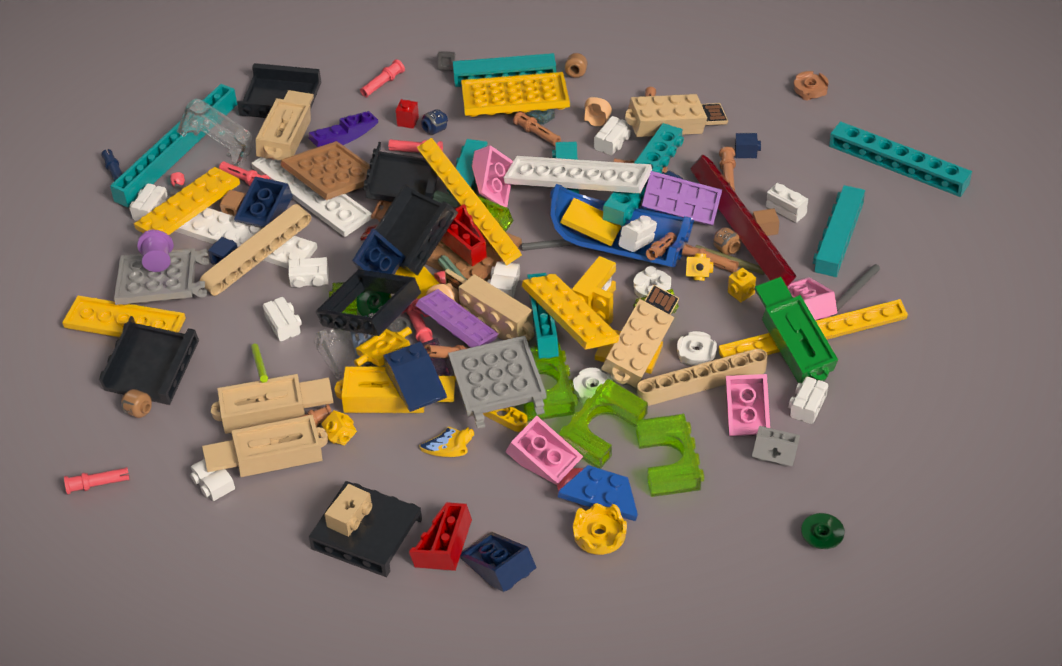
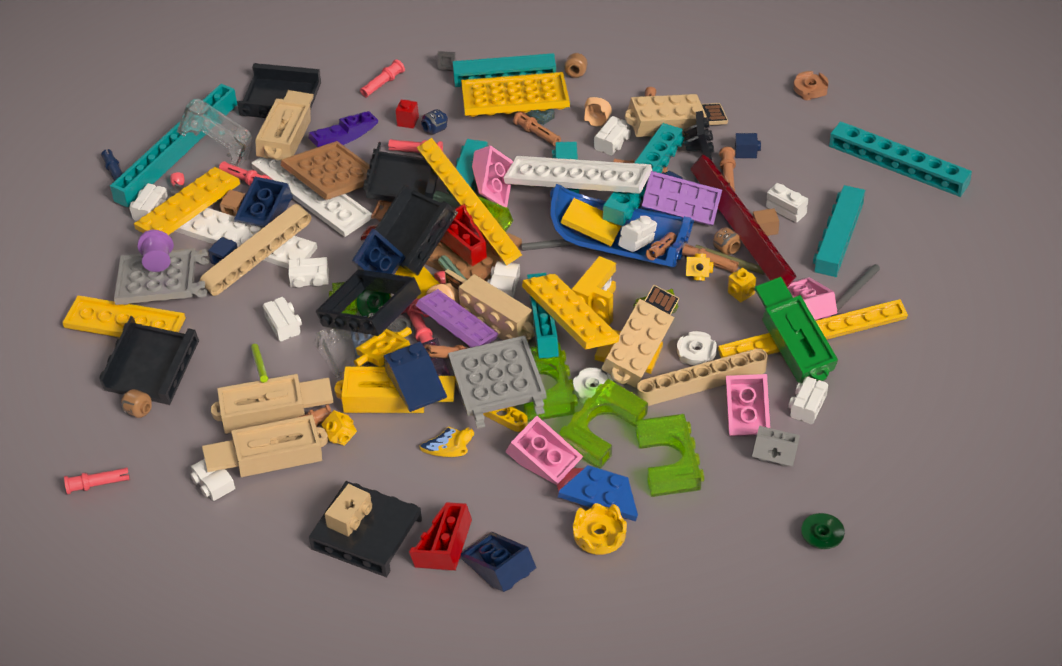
white plate [633,266,671,300] -> none
none -> black plate [683,110,715,160]

